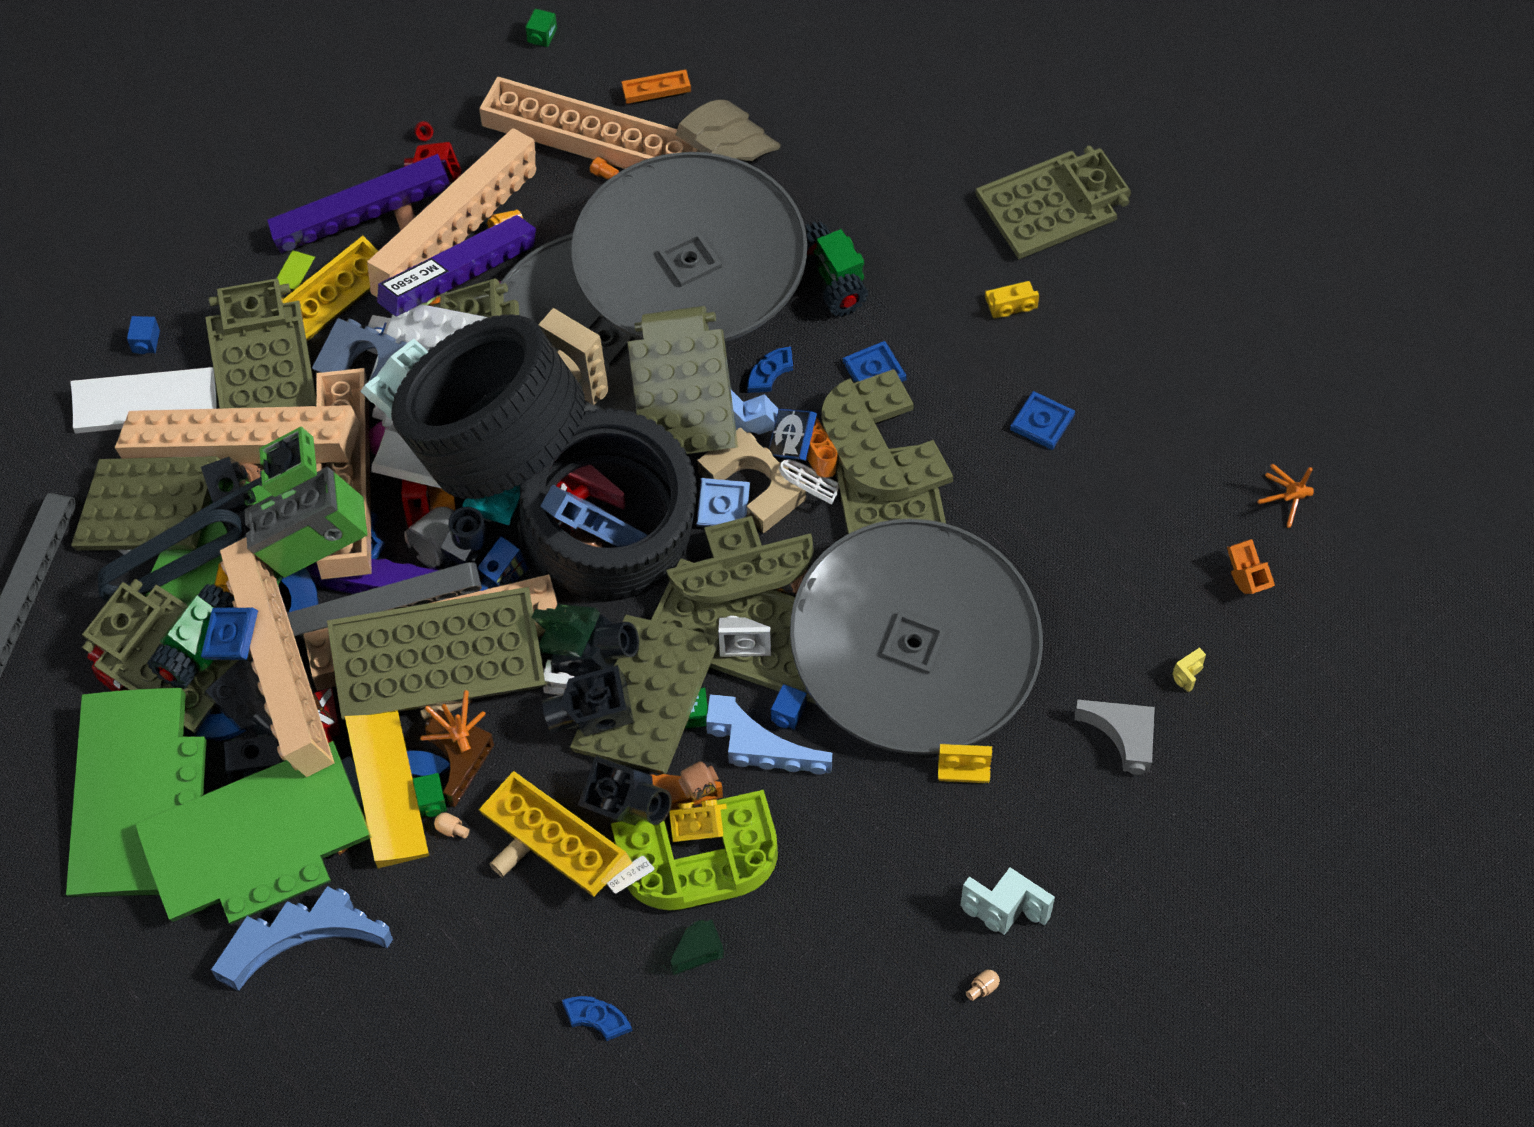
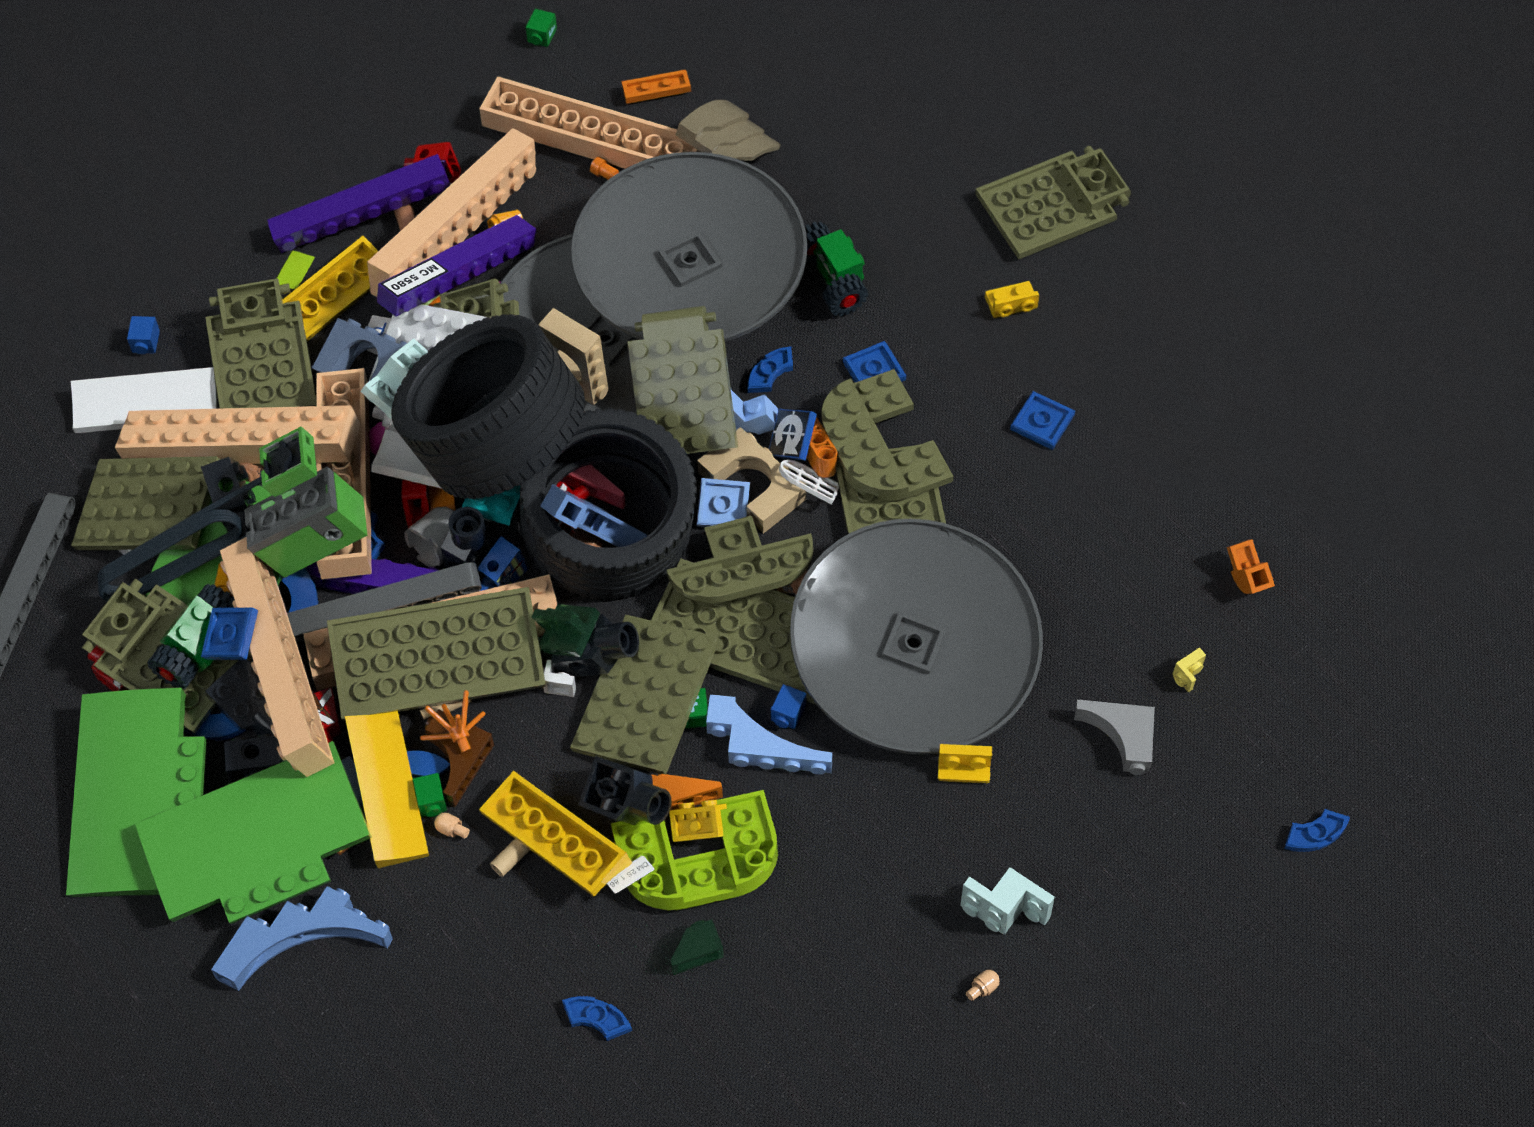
red hinge [415,121,434,141] -> none
black brick [542,665,634,736] -> none
nougat head [678,762,719,800] -> none
white slope [719,616,771,657] -> none
orange plant [1257,464,1314,528] -> none
none -> blue tile [1284,809,1350,852]

